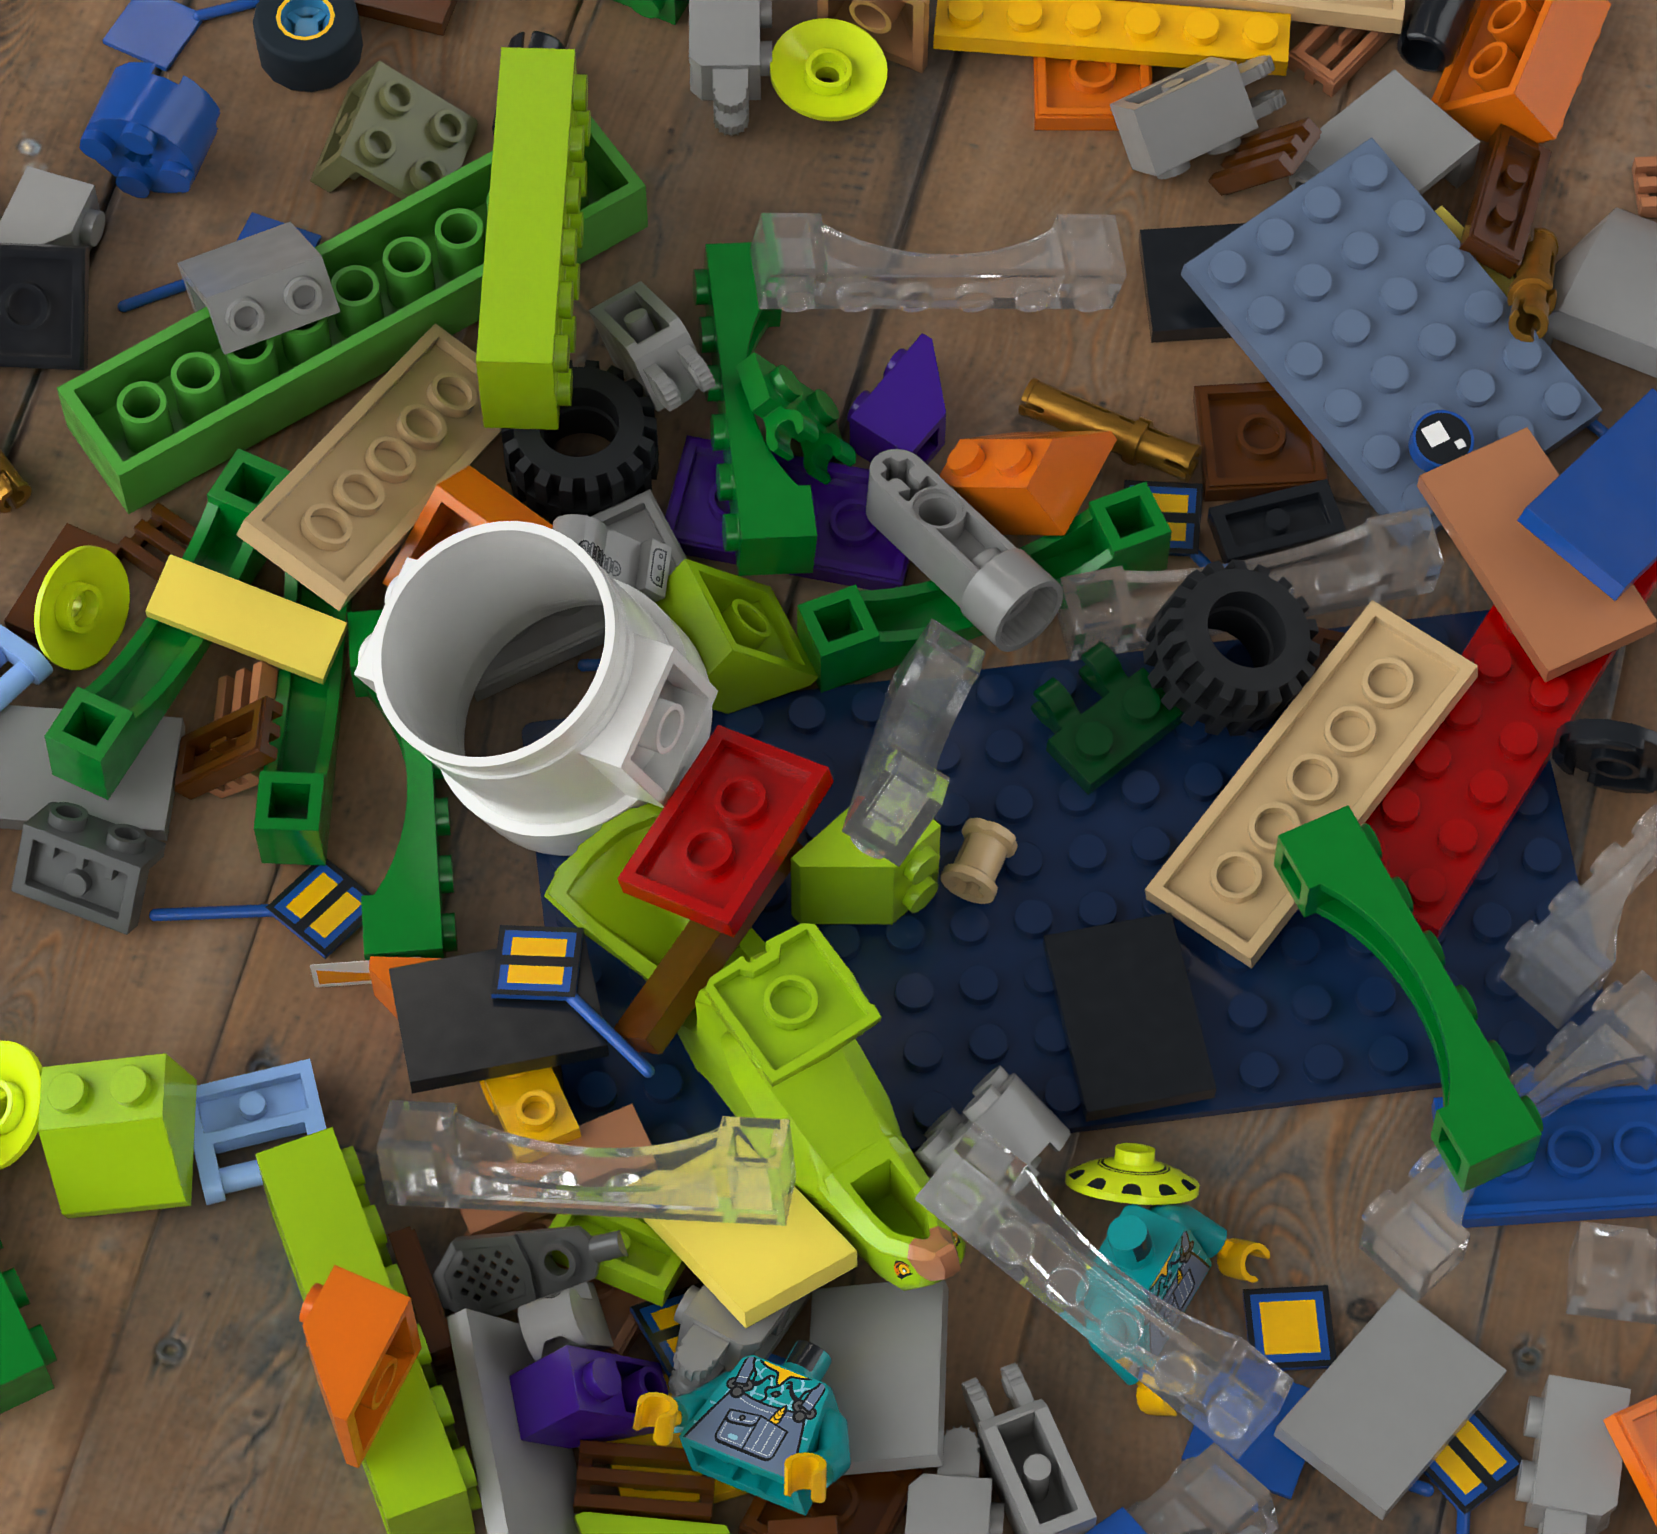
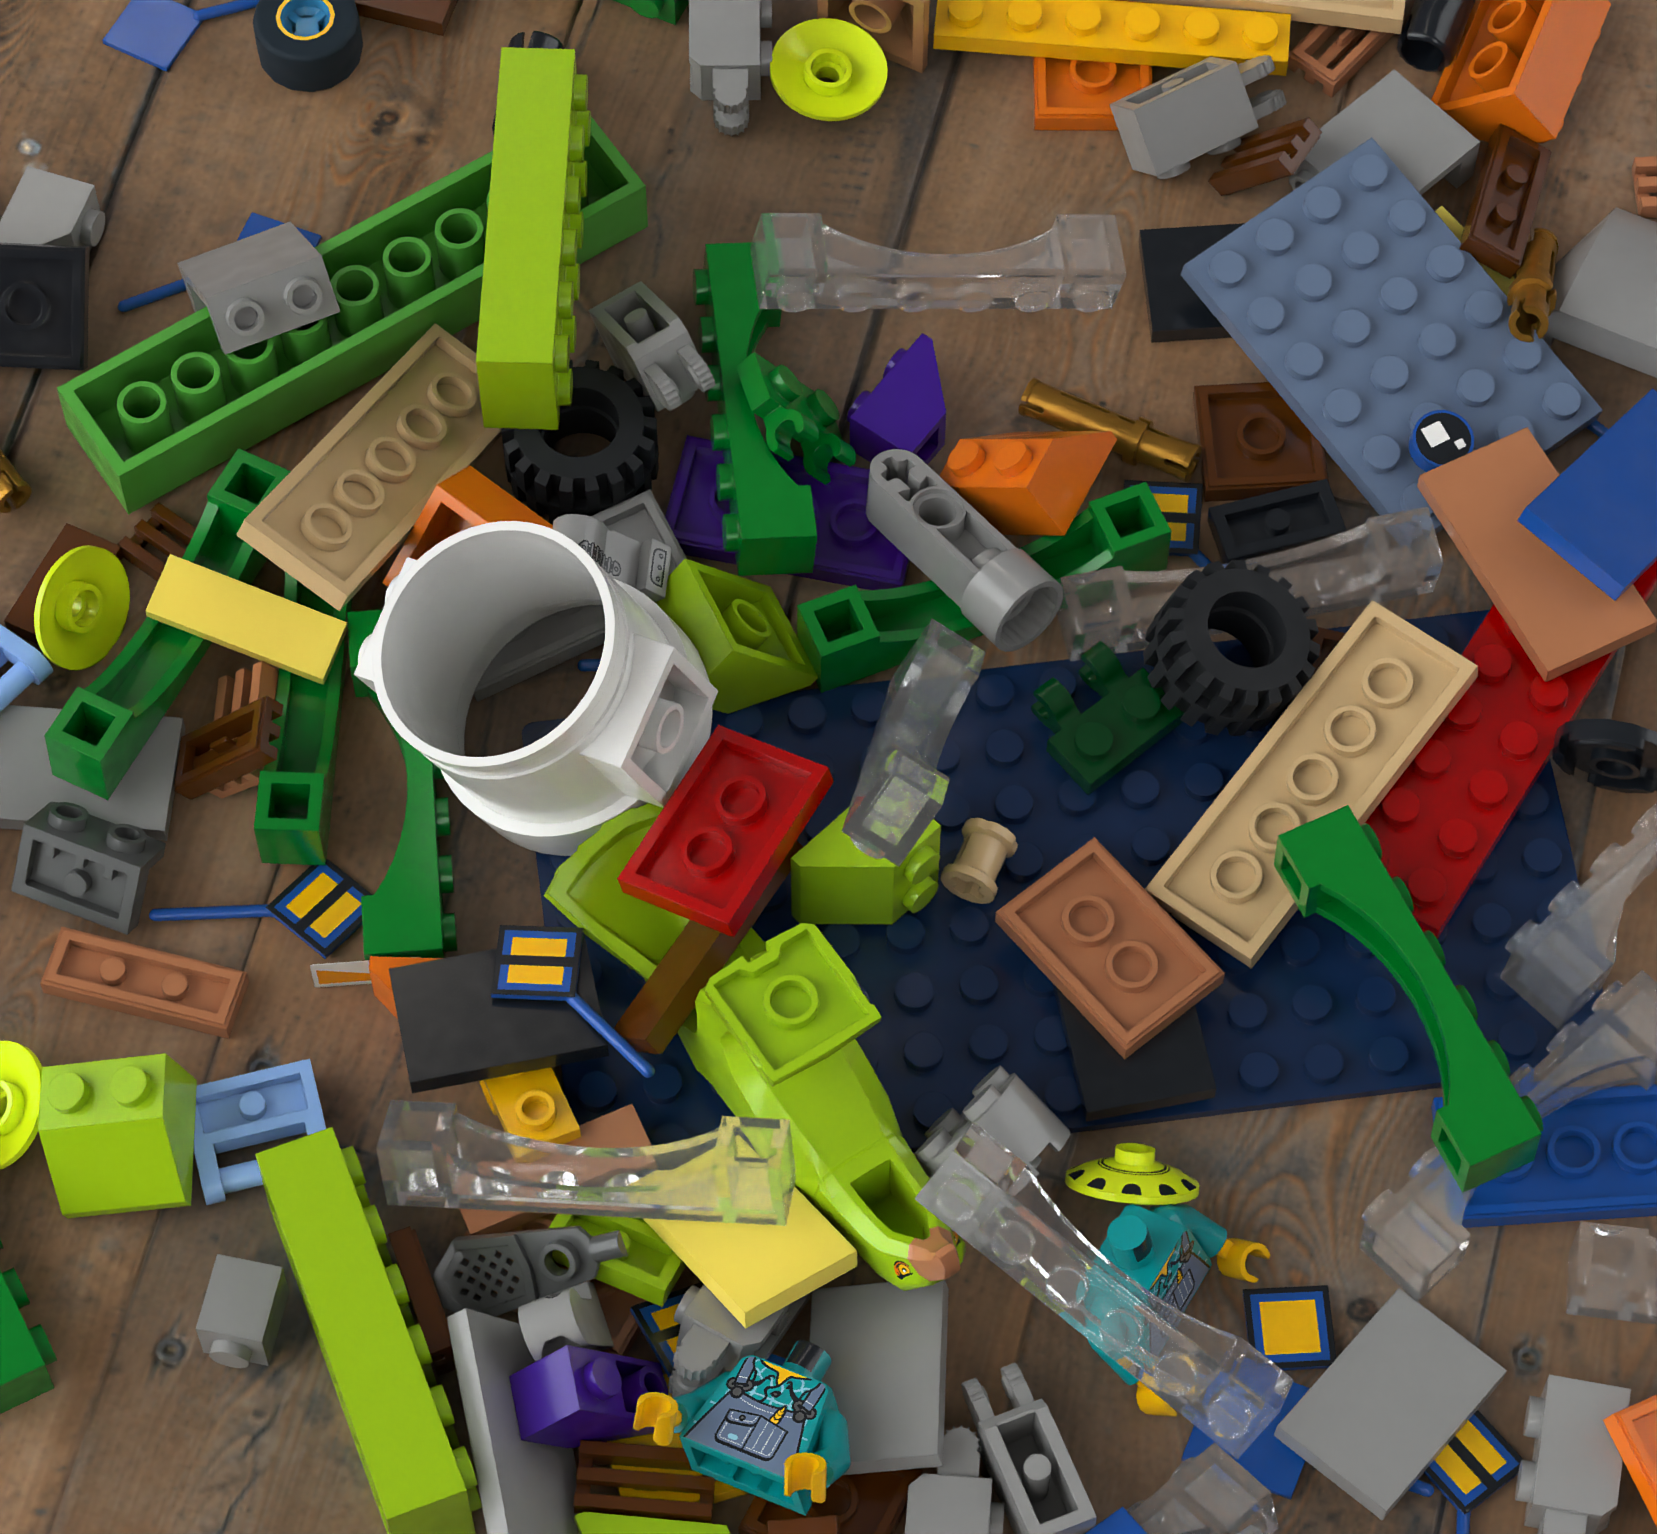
blue brick [79,62,220,198] -> none
orange slope [299,1265,422,1469] -> none
olive bracket [310,61,478,200] -> none
none -> nougat tile [40,927,249,1039]
none -> light grey brick [196,1254,290,1368]
none -> nougat tile [995,837,1225,1060]

